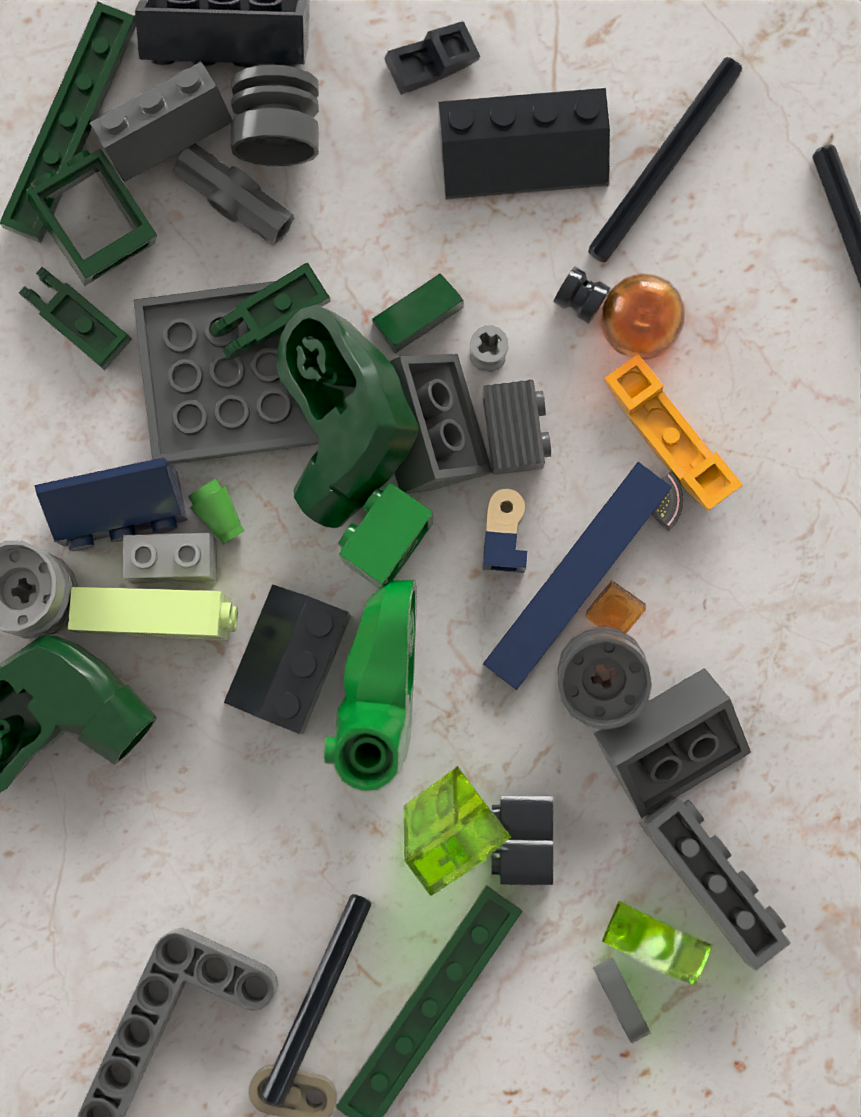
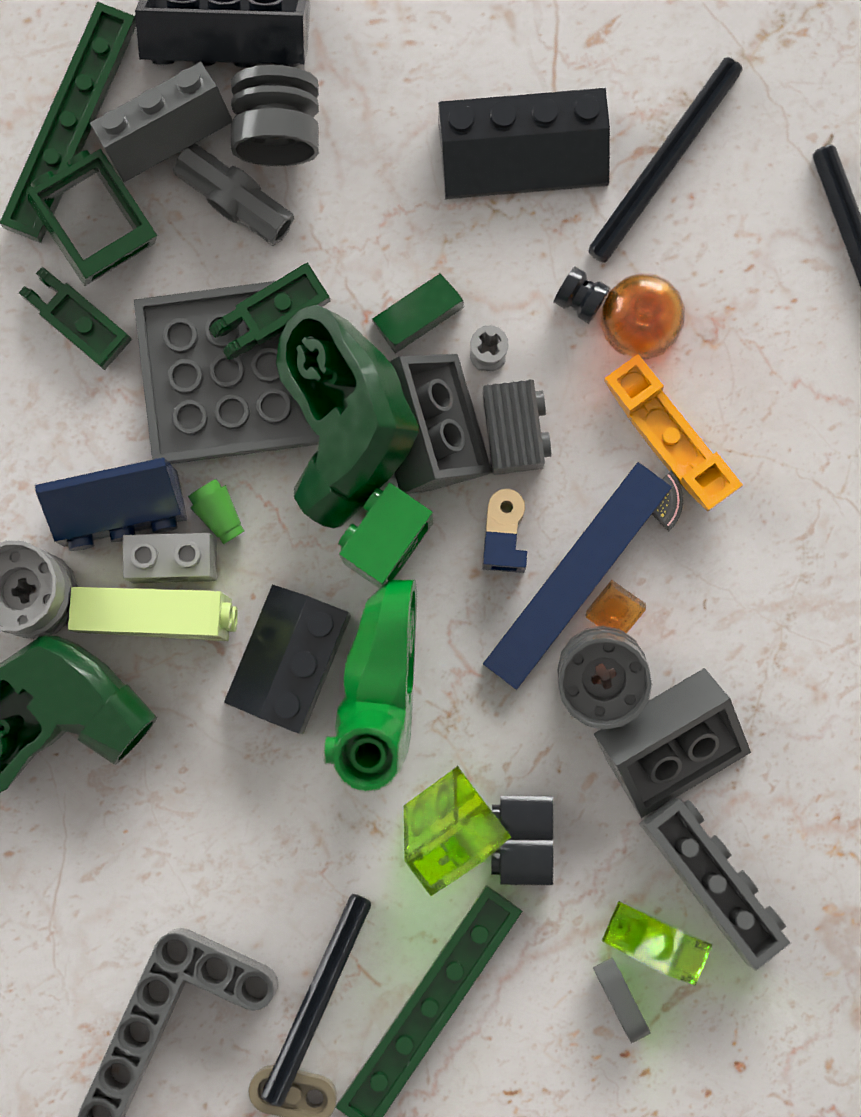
black slope [384,21,481,95] -> none

